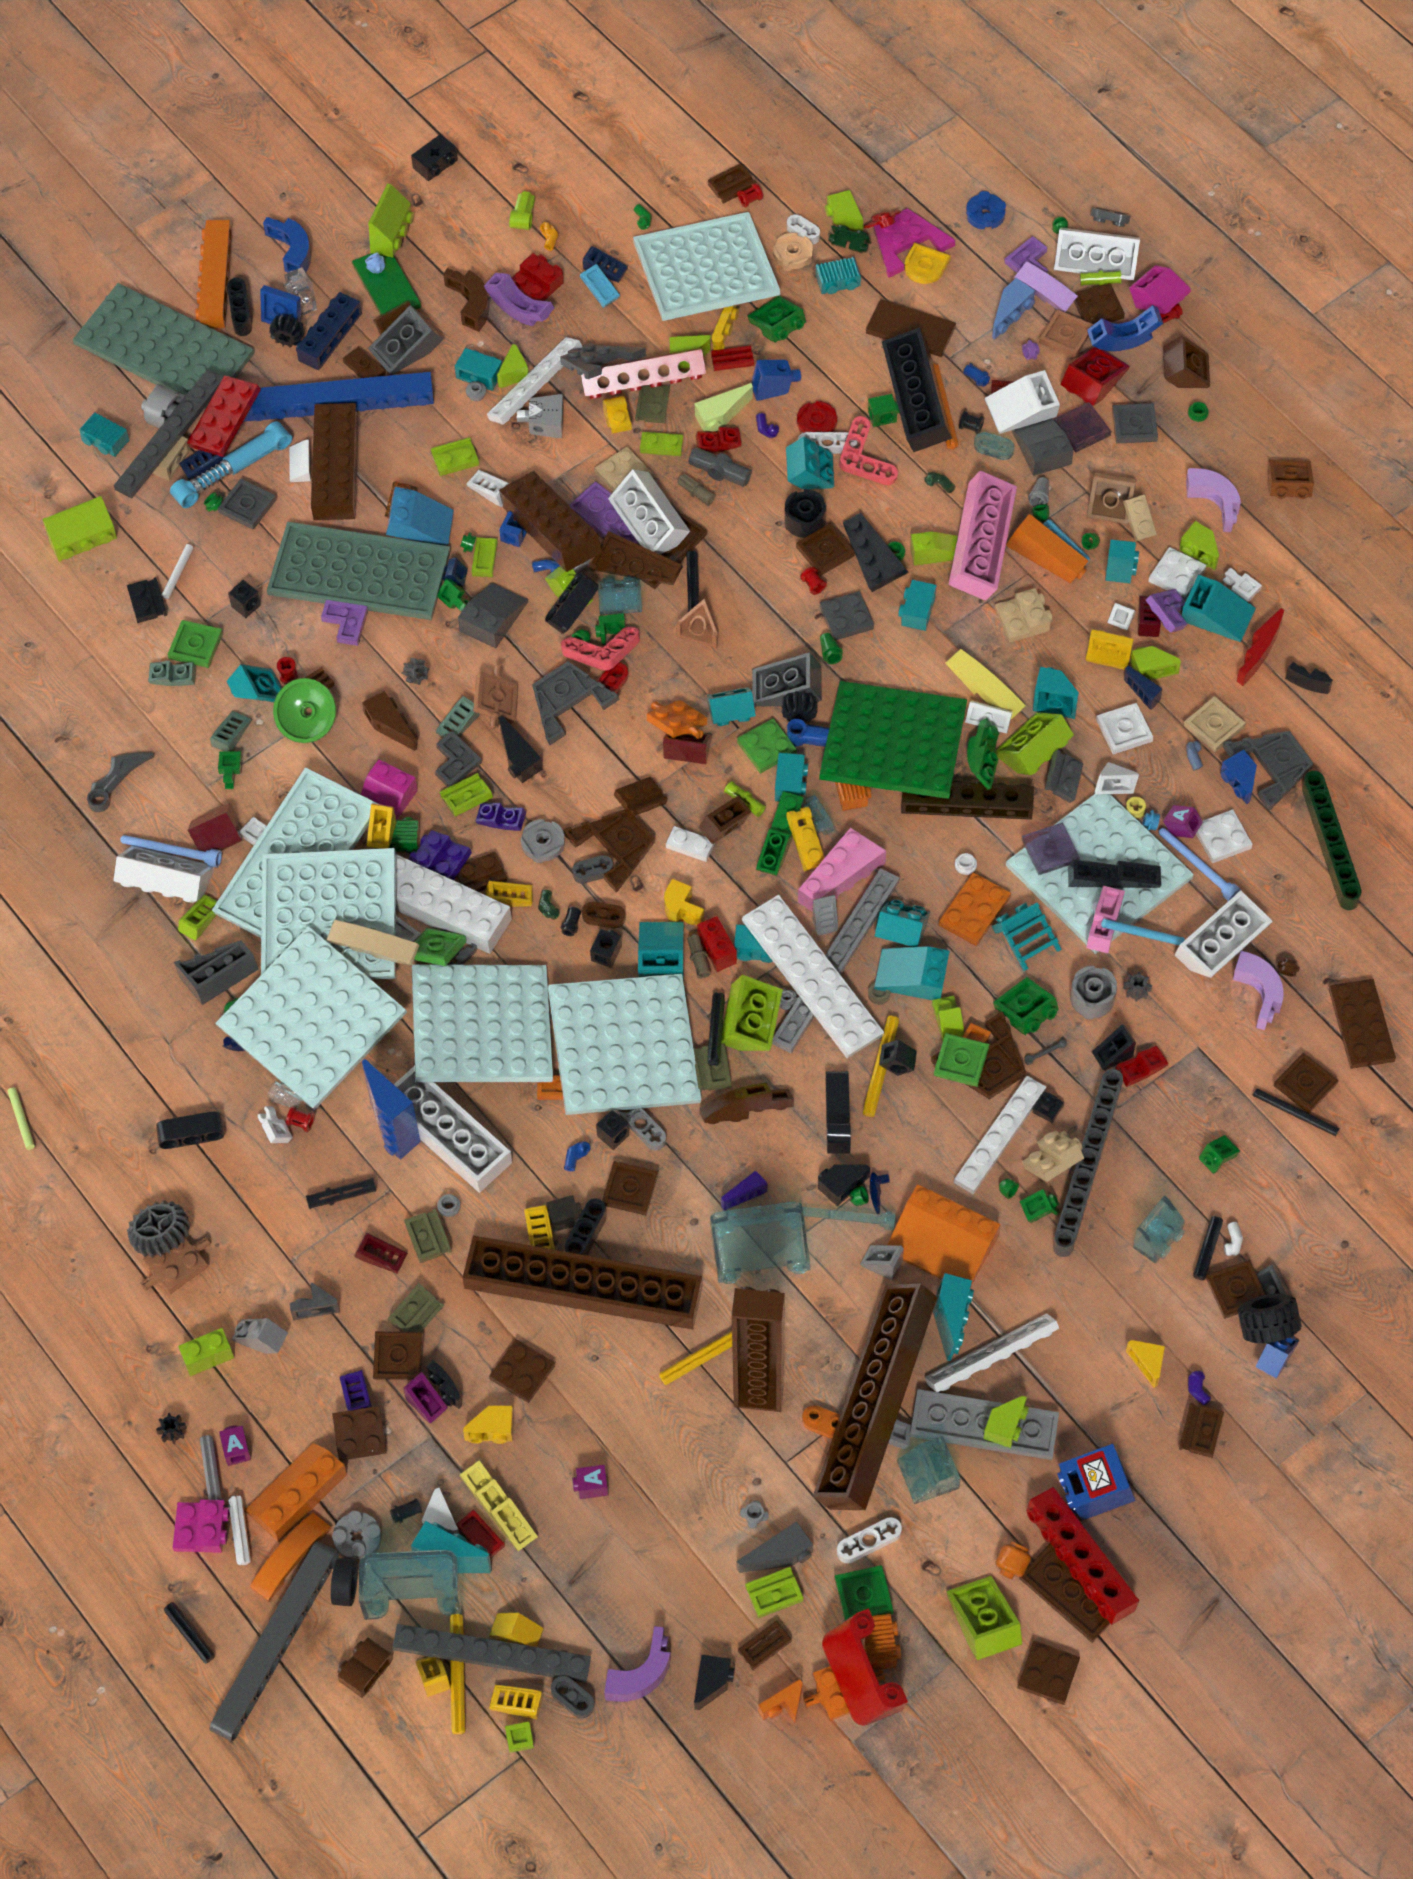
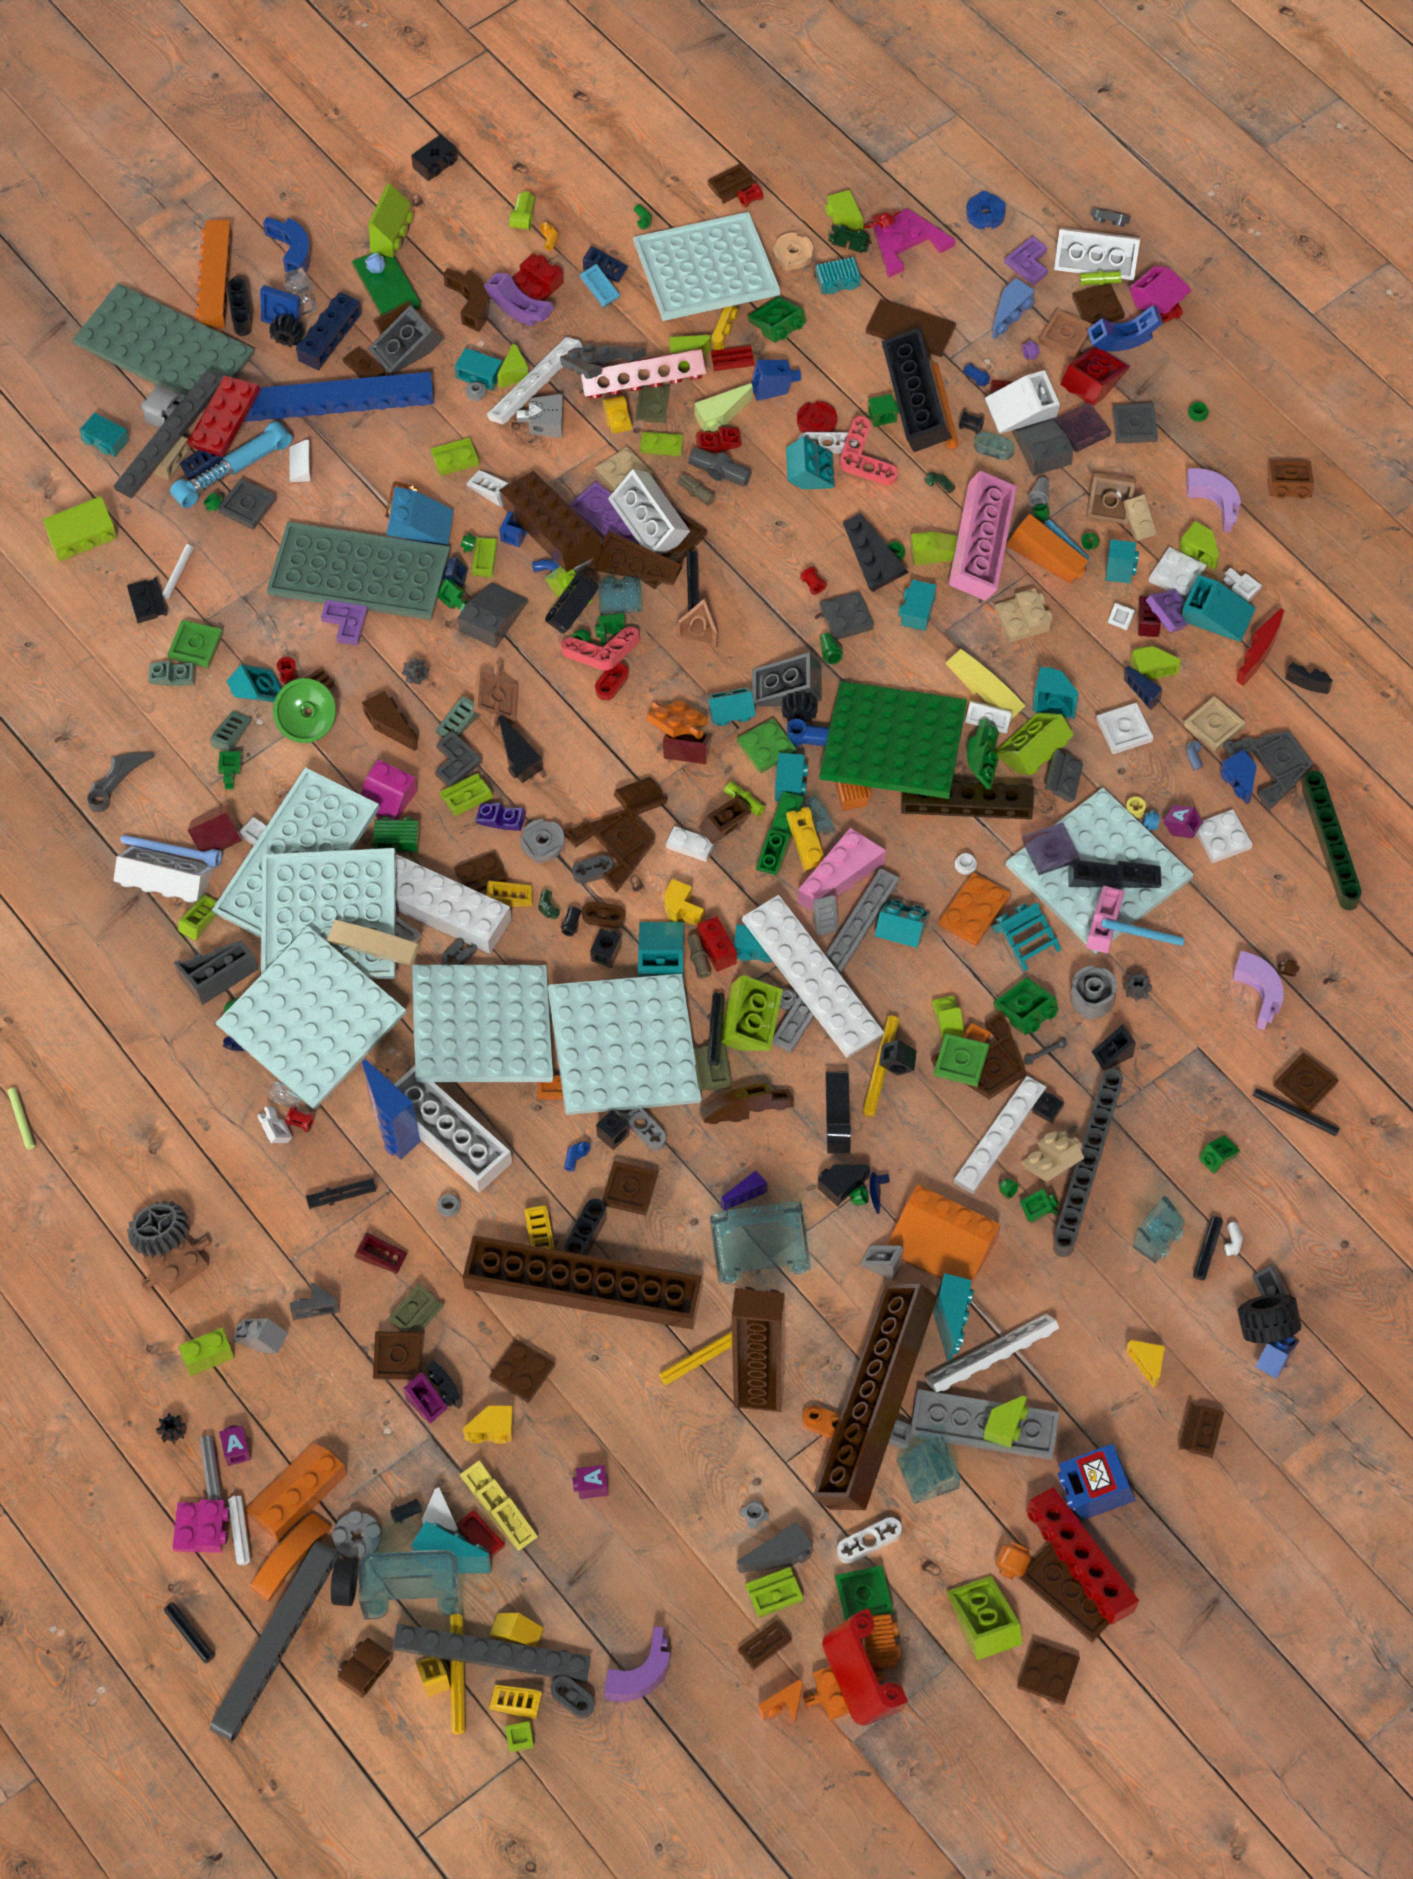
black beam [156,1111,225,1149] -> none
black brick [228,580,261,618] -> none
reddish brown brick [311,403,358,520] -> none
reddish brown plate [332,1406,387,1461] -> none
dark purple slope [339,1370,372,1411] -> none
yellow slope [367,803,396,849] -> none
olive plate [404,1209,451,1263] -> none
dark purple plate [409,830,472,880] -> none
bright green plate [414,928,466,966] -> none
dark grey wing [532,661,620,745] -> none
clear smoke brick [546,1195,582,1232] -> none
black slope [694,1655,735,1710] -> none
dark purple arm [756,413,779,438] -> none
black brick [784,489,826,538] -> none
clear light blue piece [785,1205,896,1230] -> none
white beam [787,215,820,245] -> none
reddish brown plate [796,523,855,576] -> none
dark tan tile [868,983,890,1005] -> none
teal slope [874,946,950,1000] -> none
yellow tile [904,243,951,284] -> none
lavender slope [1014,261,1077,312] -> none
green hinge [1052,216,1068,234] -> none
yellow bracket [1085,629,1134,670] -> none
white slope [1094,762,1139,795] -> none
red slope [1115,1046,1169,1087] -> none
light blue piece [1159,828,1242,901] -> none
reddish brown slope [1163,336,1210,388] -> none
white slope [1175,890,1273,978] -> none
dark purple arm [1188,1370,1212,1406] -> none
reddish brown plate [1206,1260,1266,1319] -> none
reddish brown plate [1328,979,1396,1069] -> none

